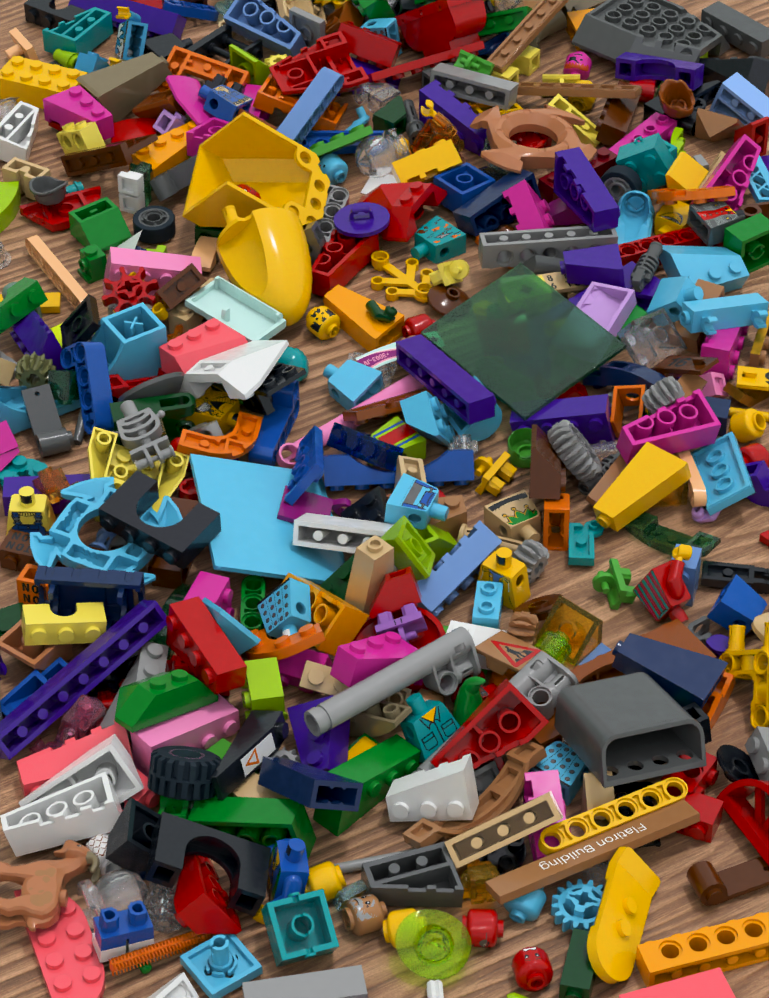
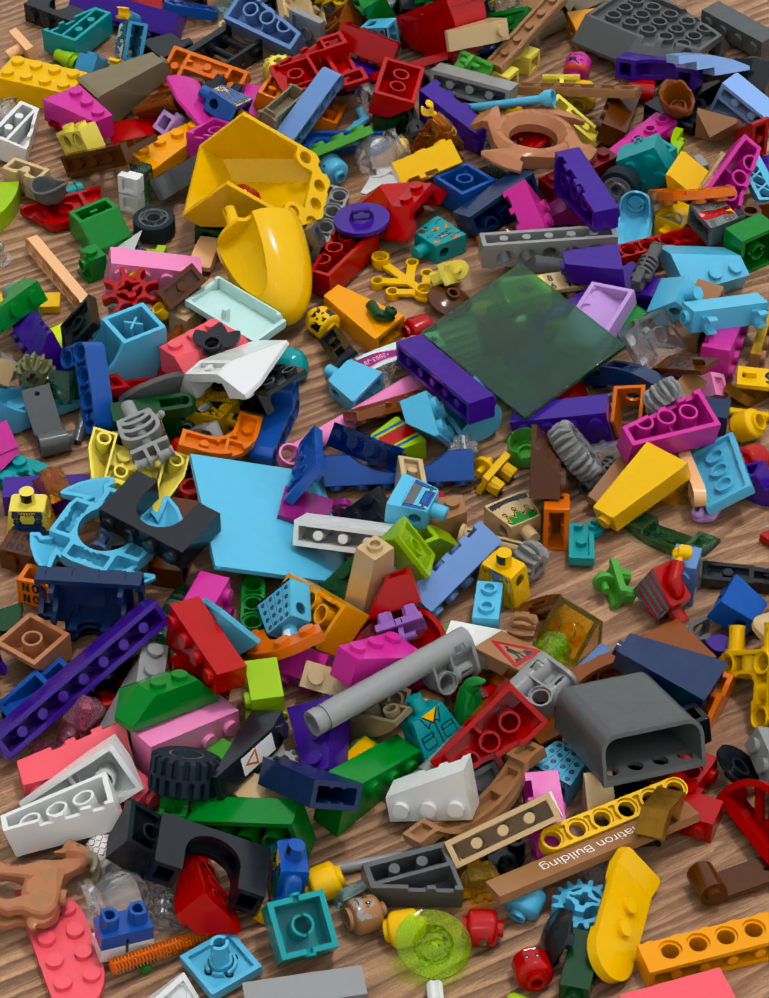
light yellow arch [21,602,107,646] -> none
lime slope [229,44,270,86] -> none
none -> black plate [193,322,241,357]
none -> dark tan container [255,83,304,130]
none -> black plate [318,324,359,368]
none -> red slope [368,57,425,118]
none -> tan slope [444,18,510,52]
none -> medium azure piece [469,89,557,112]
none -> black dish [539,908,575,968]
none -> pearl gold slope [634,786,686,842]
none -> light blue slope [666,52,750,76]

